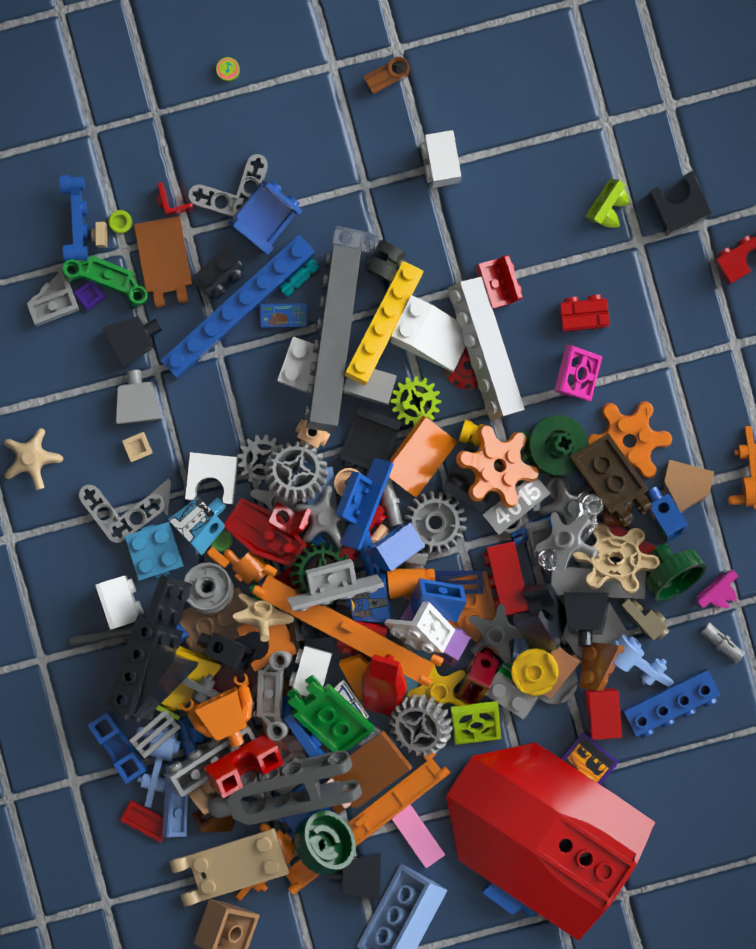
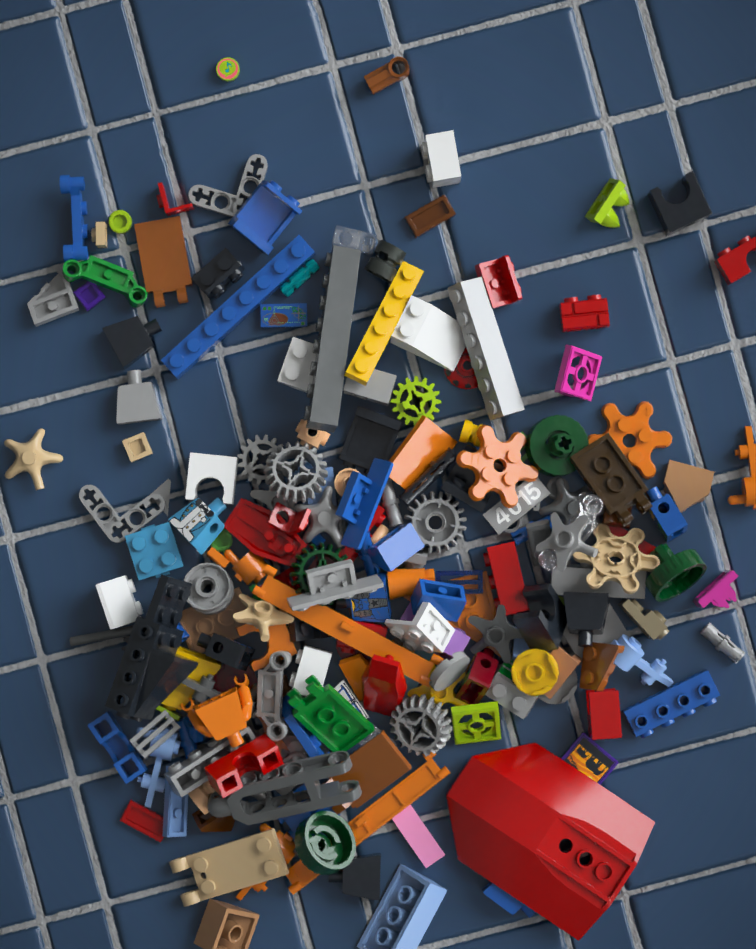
none -> black pin [399,447,457,506]
none -> reddish brown tile [404,194,456,238]
none -> light grey tile [429,651,470,691]

